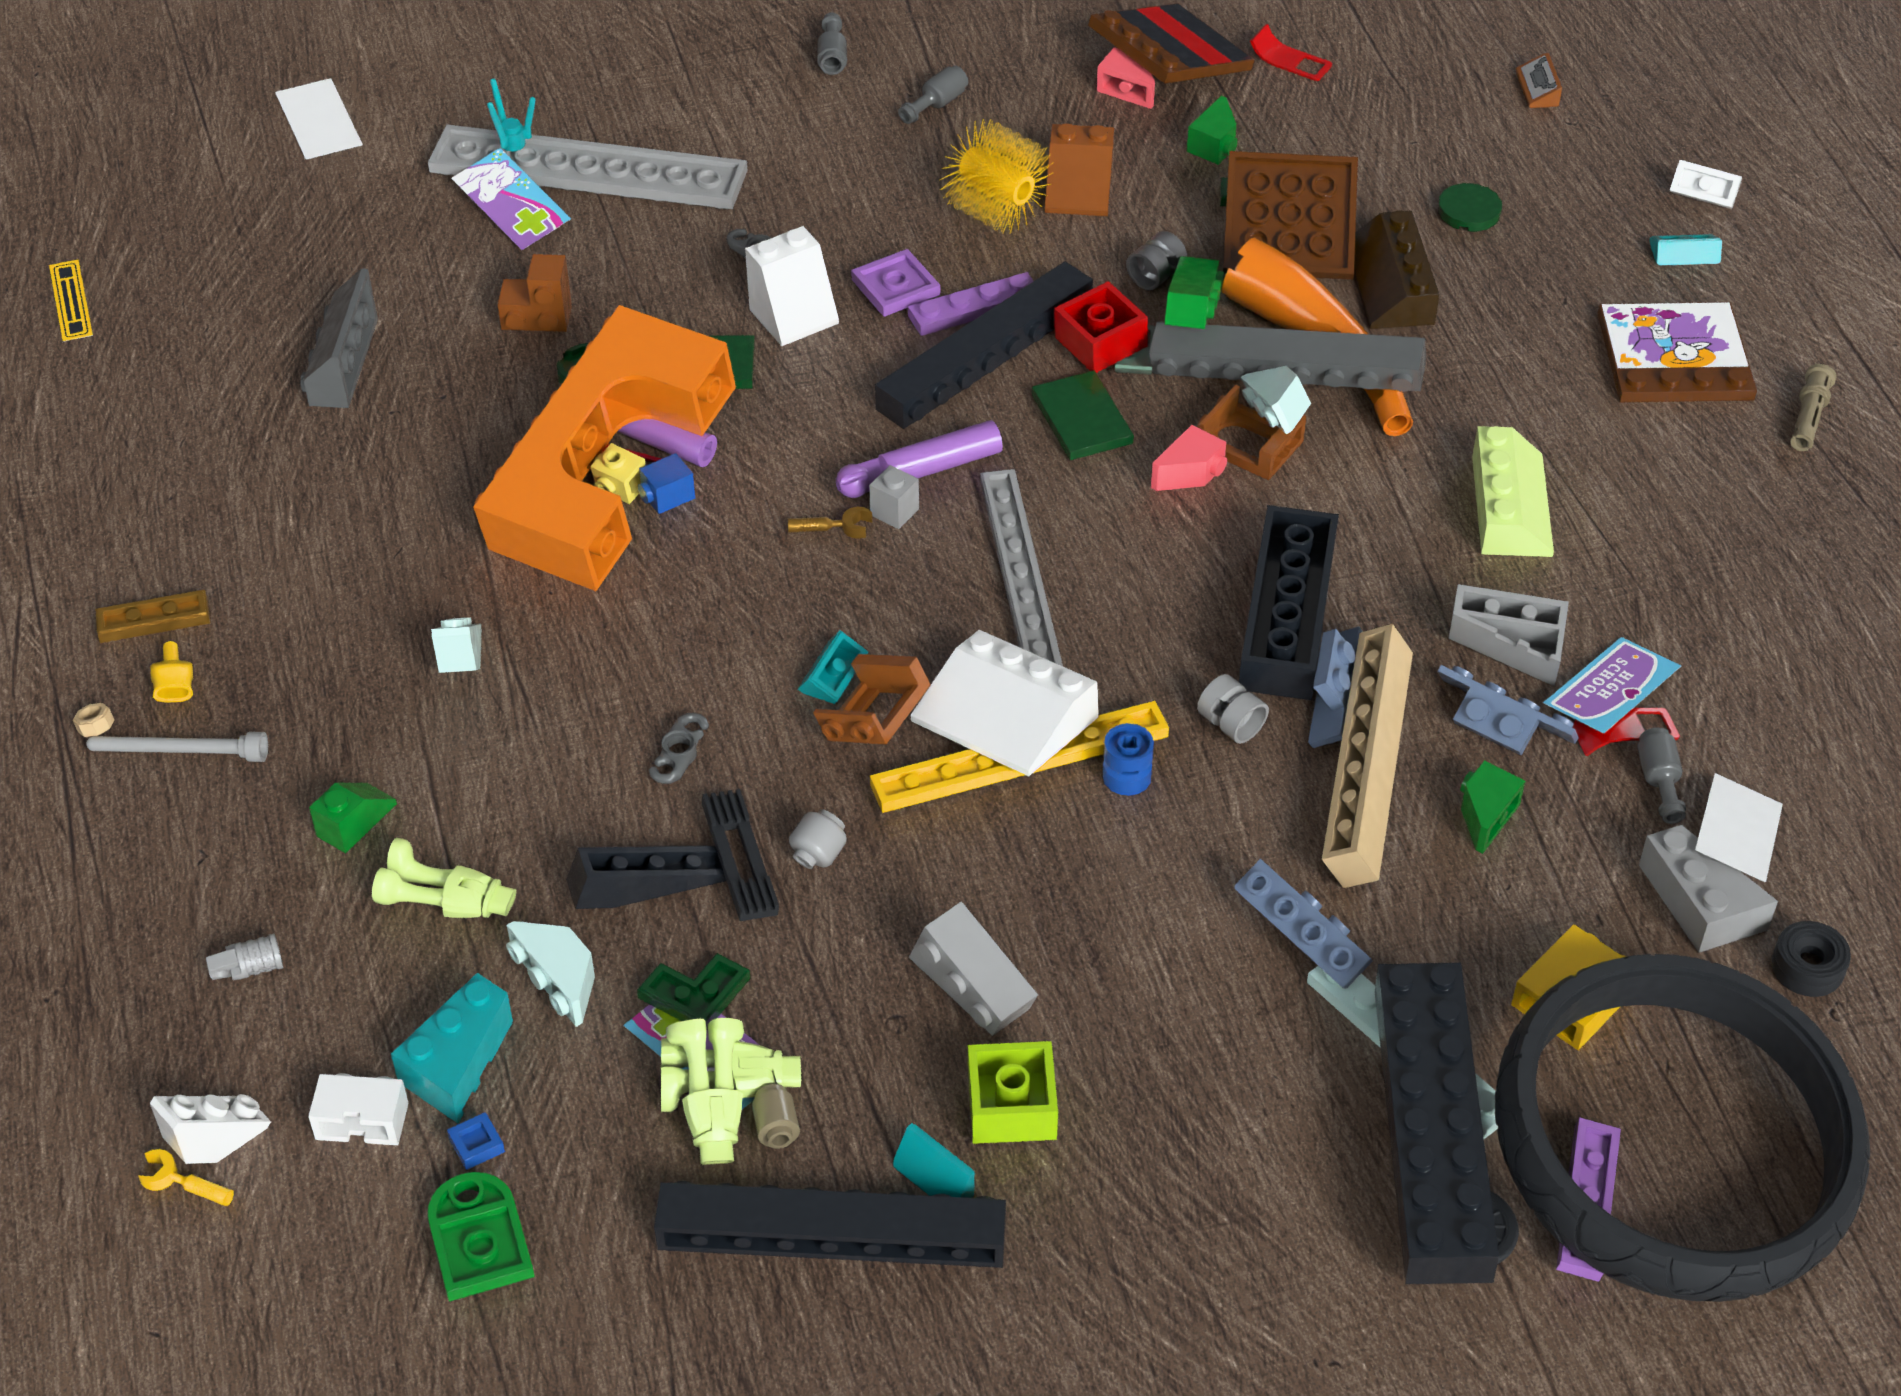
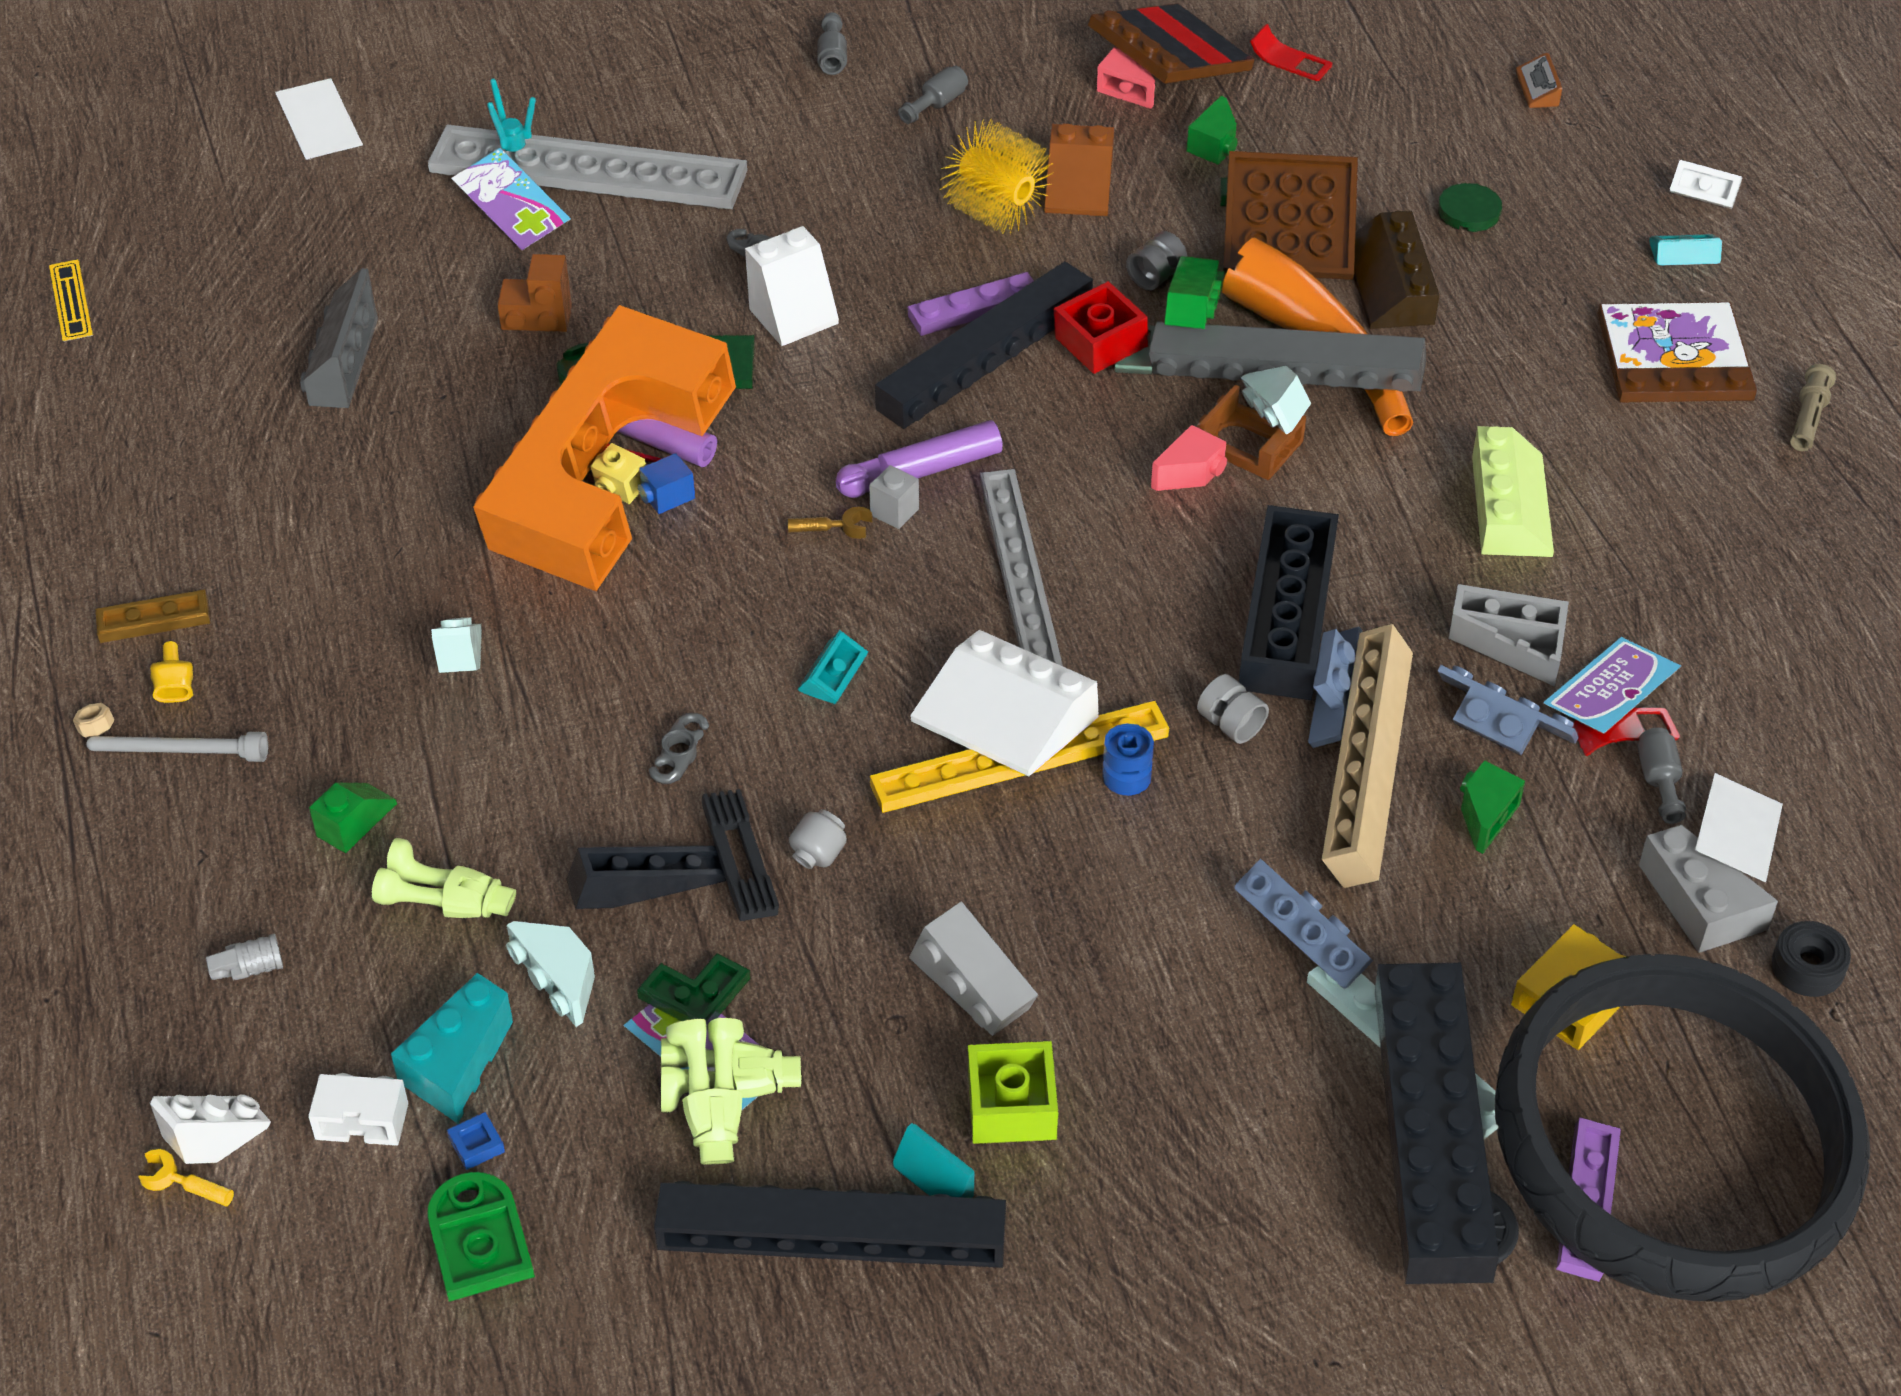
dark tan brick [752,1084,800,1149] -> none
dark orange panel [813,654,931,745] -> none
medium lavender plate [851,249,940,317] -> none
dark green tile [1032,371,1134,460] -> none

